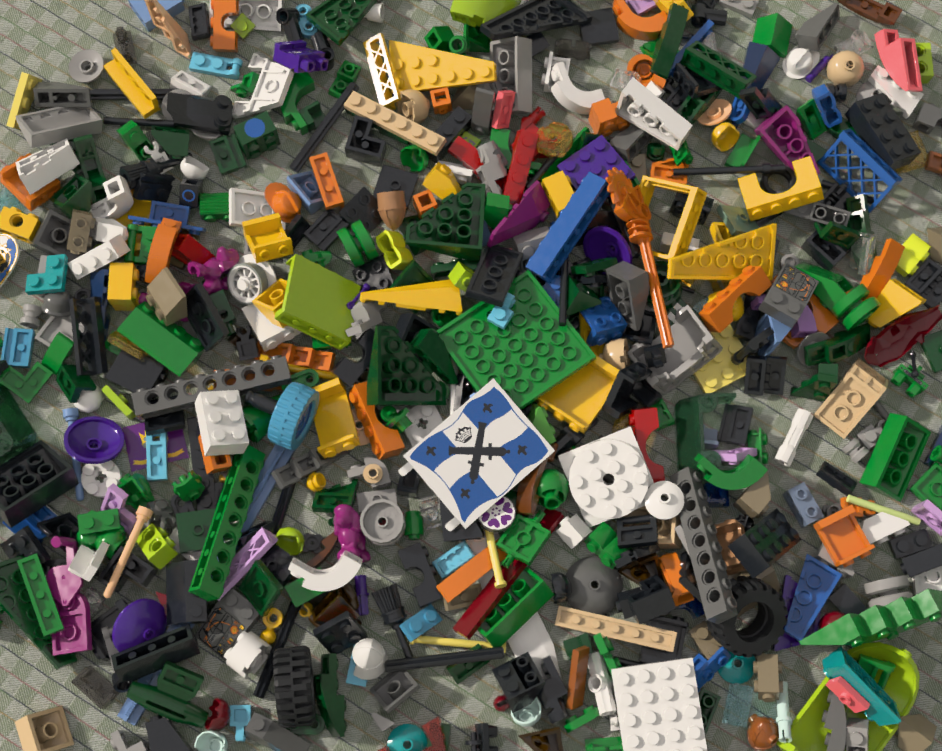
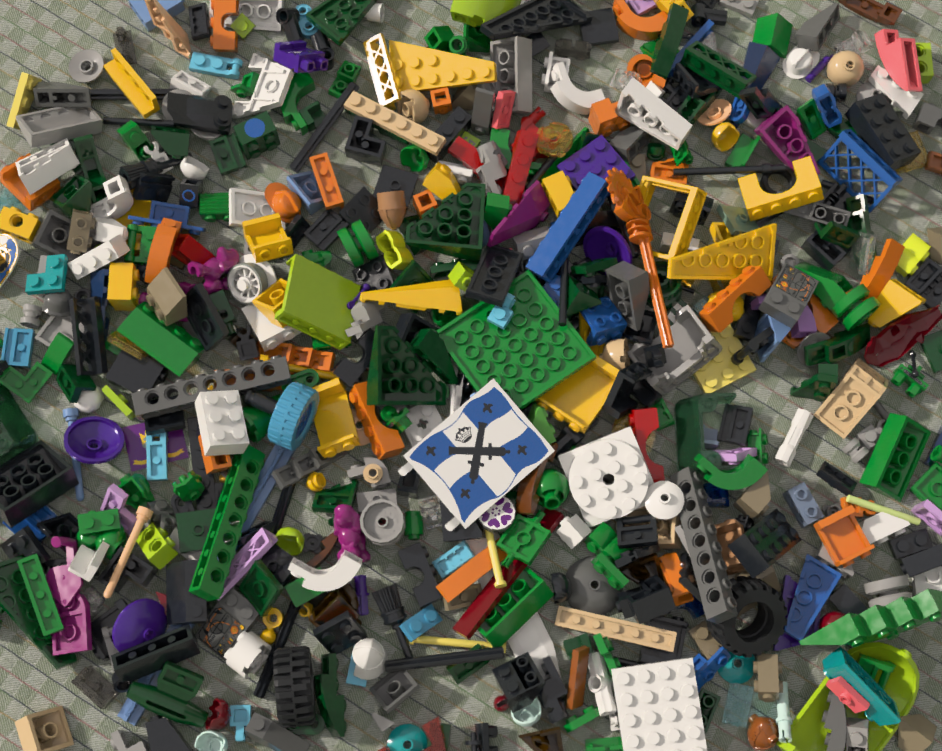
white plate [81,460,122,498] -> none
black slope [744,356,787,396] -> none
none -> green plate [591,552,629,590]

